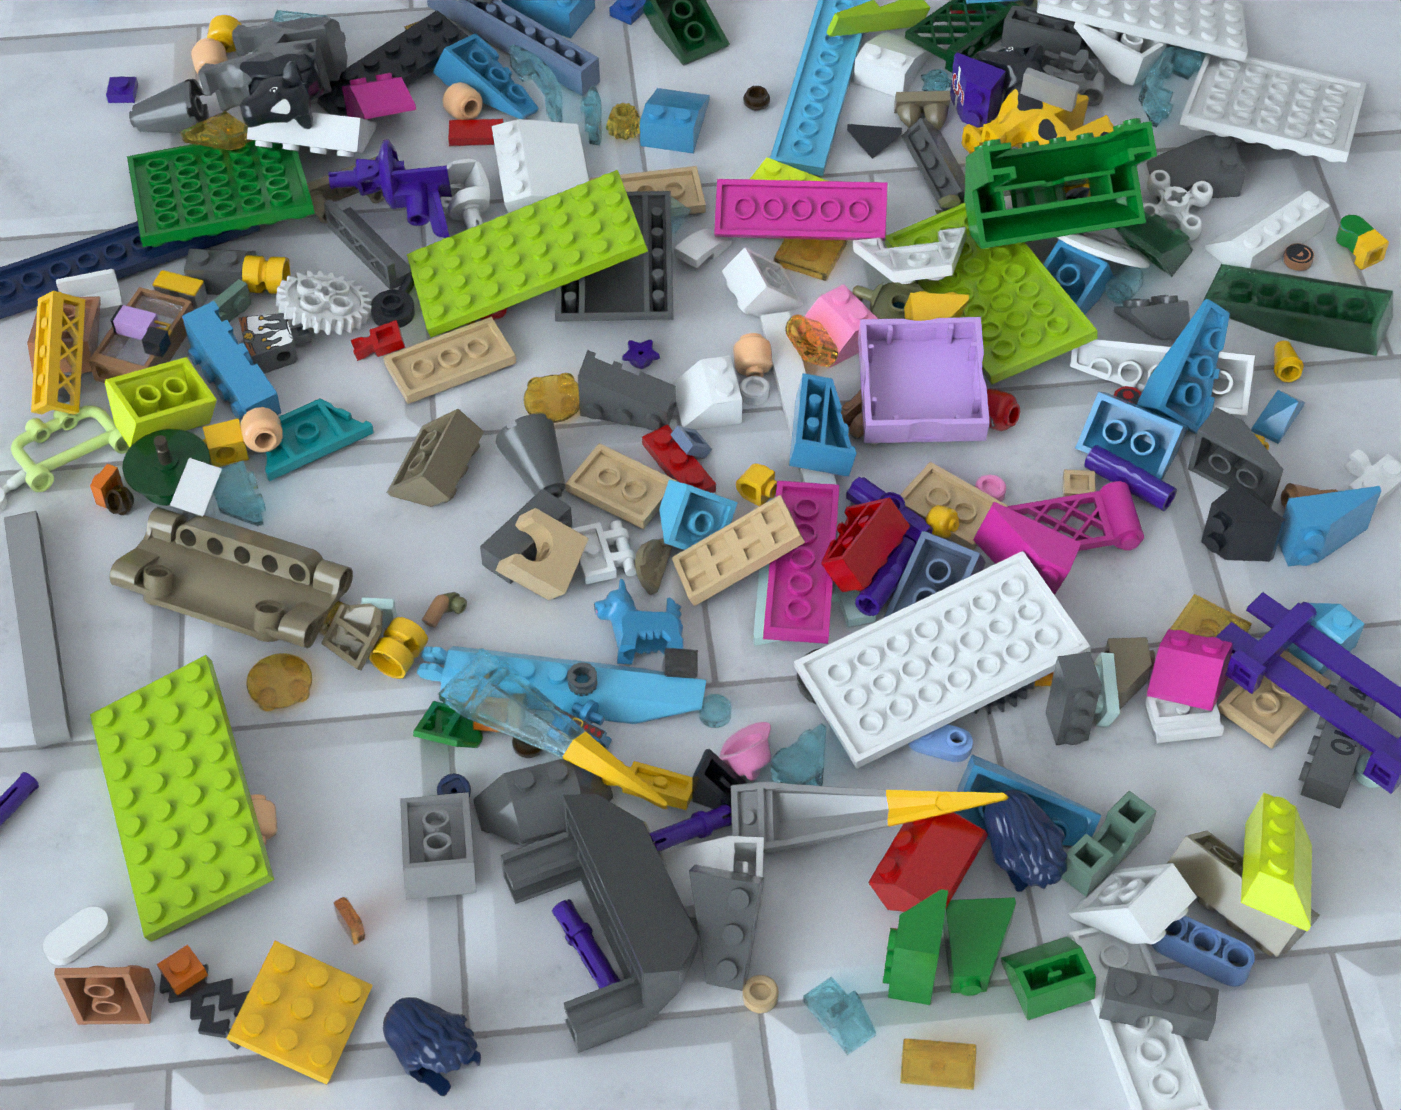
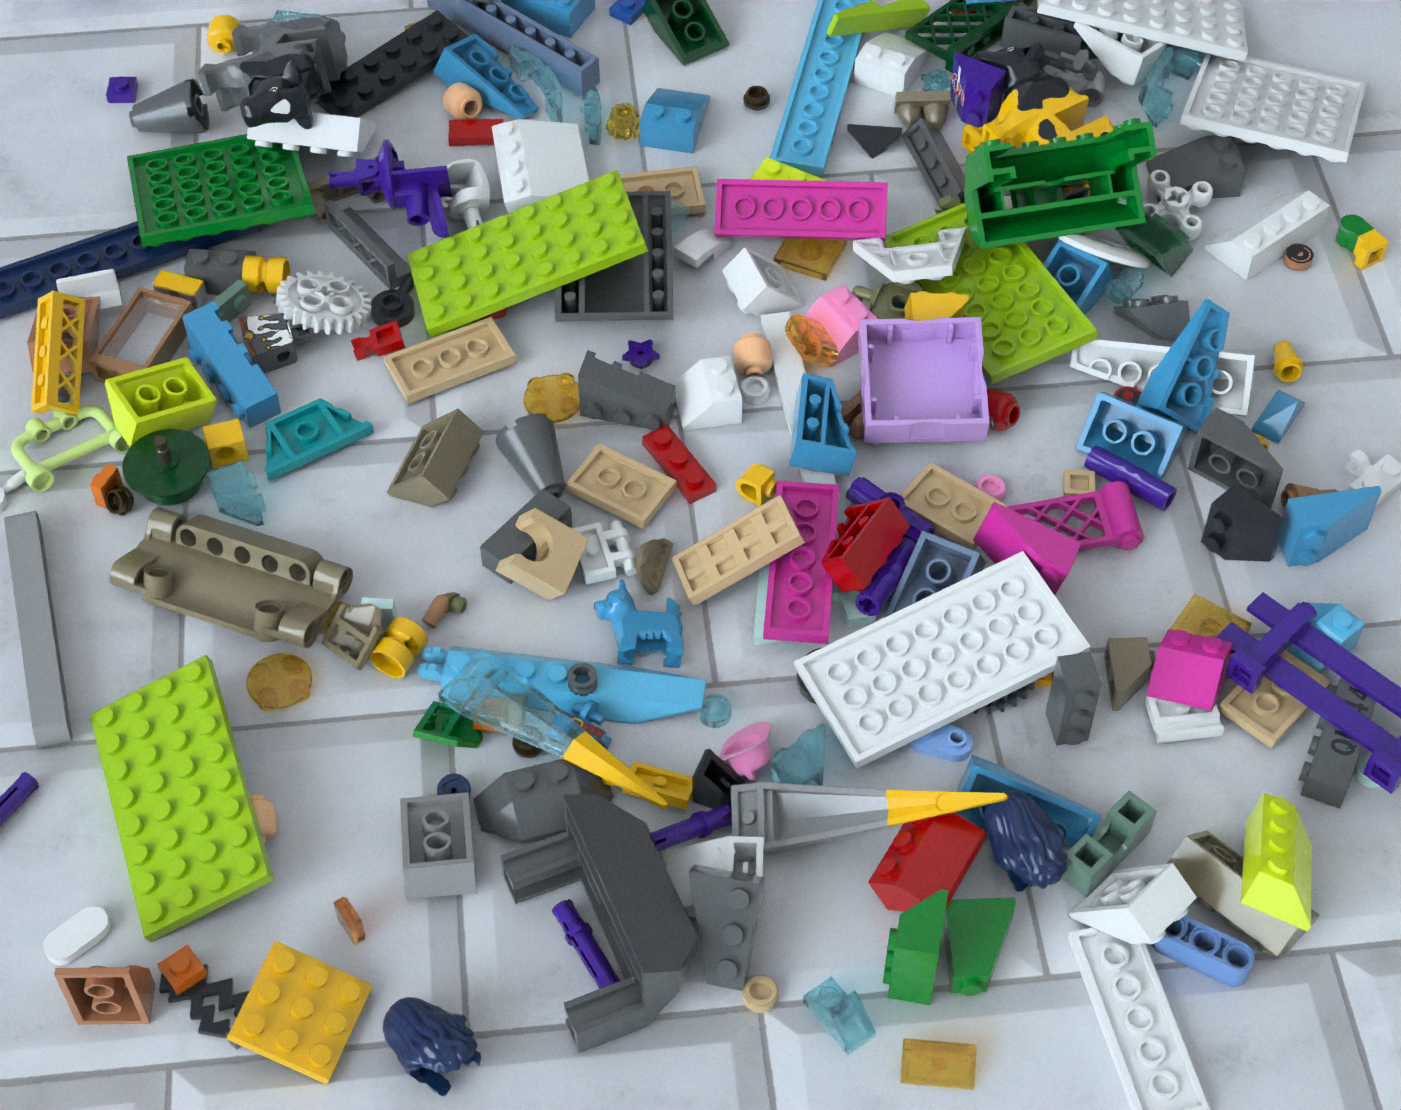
piece [111,305,173,358] -> none
white sticker [170,458,222,516] -> none
clear yellow wing [180,111,253,150] -> none
light nougat head [191,38,228,74] -> none
light nougat head [241,407,283,453] -> none
dark pink slope [342,73,416,119] -> none
medium azure slope [659,480,738,550] -> none
clear smoke slope [662,648,698,678] -> none
sand blue tile [670,425,712,458] -> none
yellow piece [926,505,959,539] -> none
green slope [1001,936,1096,1021] -> none
light grey tile [1020,67,1080,112] -> none
light aqua plate [1094,652,1120,727] -> none
dark grey arch [1099,966,1219,1041] -> none
clear green slope [1203,264,1393,356] -> none

